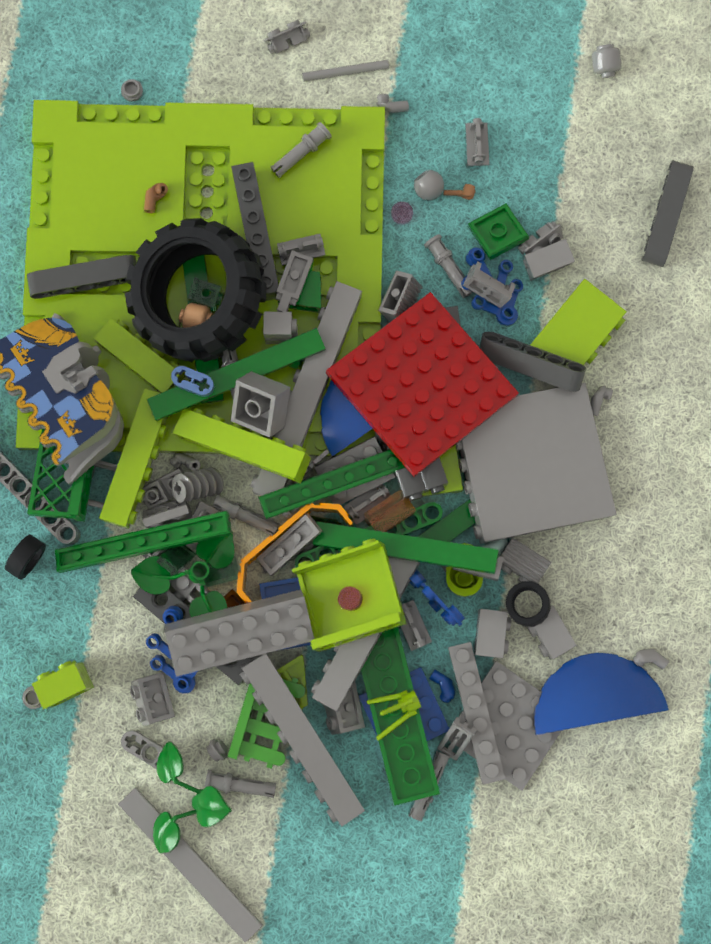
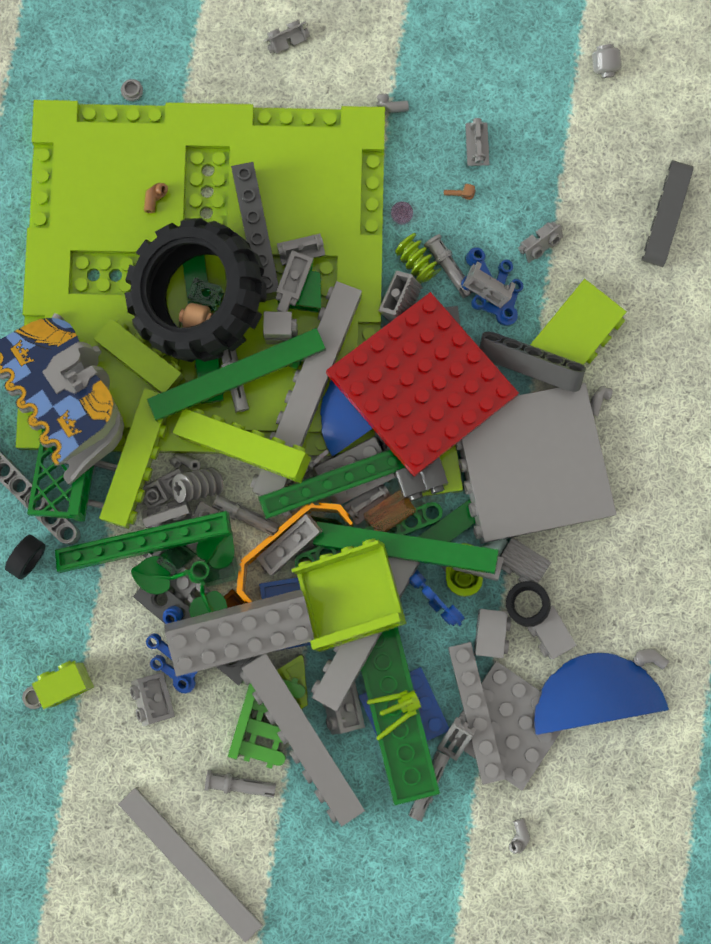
dark grey beam [27,255,137,299] -> none
light grey beam [121,730,163,769] -> none
green plant [153,741,232,854] -> none
medium blue beam [171,366,215,397] -> none
light grey plate [207,739,228,762] -> none
light grey brick [231,371,290,438] -> none
light grey pin [270,122,332,178] -> none
light grey bar [302,60,389,82] -> none
clear pink tile [338,587,363,611] -> none
light grey hinge [400,600,432,651] -> none
light grey piece [414,169,444,201] -> none
blue arm [429,669,455,703] -> none
green tile [468,203,529,260] -> none
light grey hinge [523,239,575,281] -> none
none -> lime piece [395,233,441,284]
none -> light grey arm [509,818,530,854]

